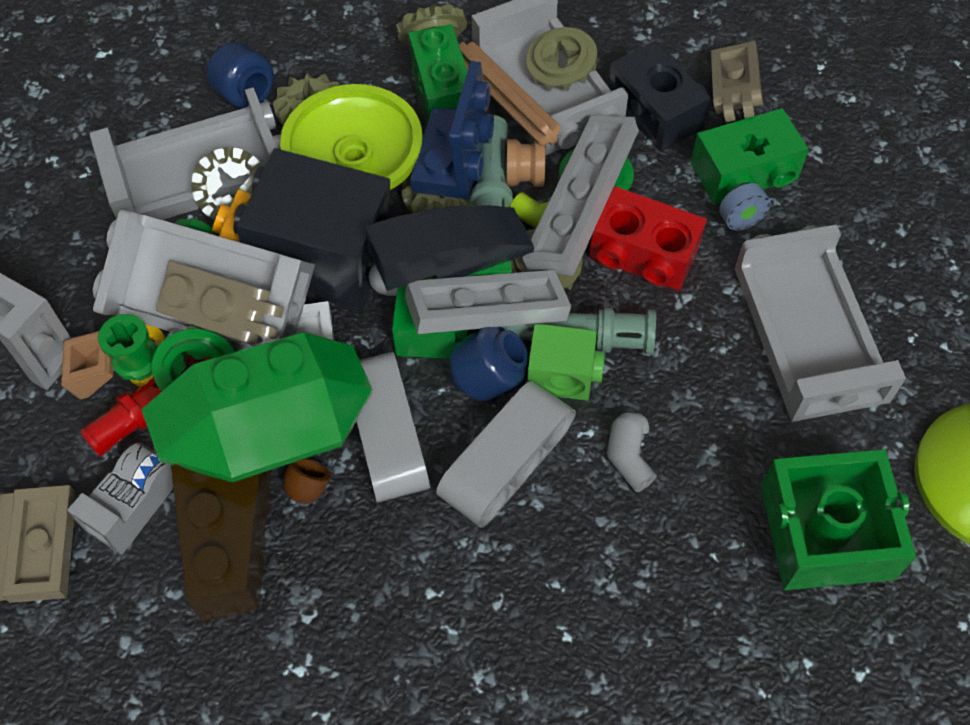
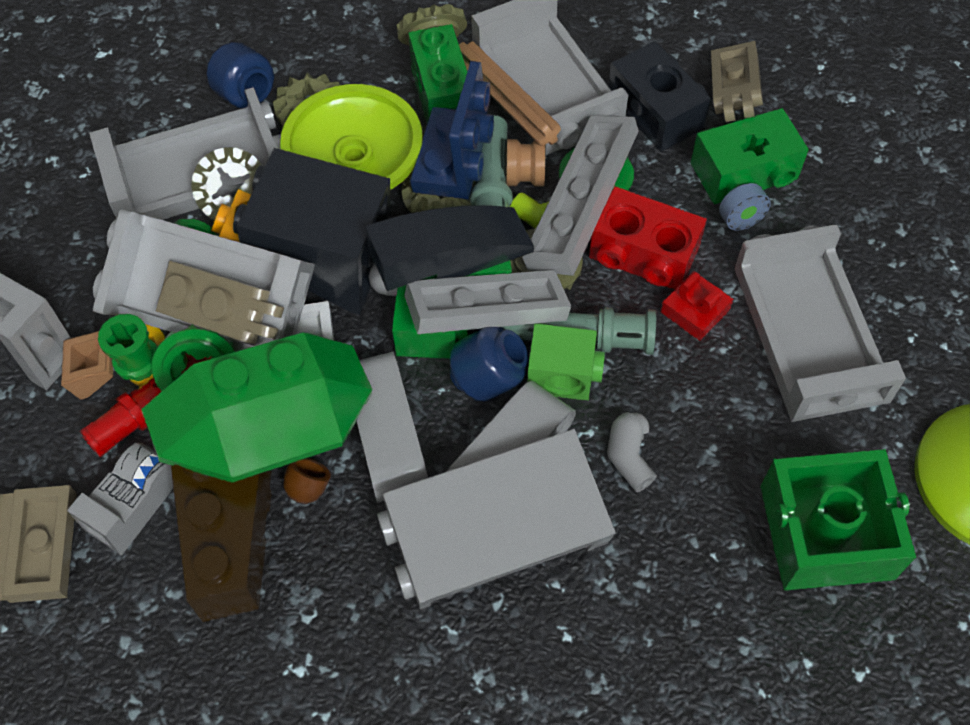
olive gear [526,27,598,91] -> none
none -> light grey panel [377,429,616,610]
none -> red tile [661,271,734,341]

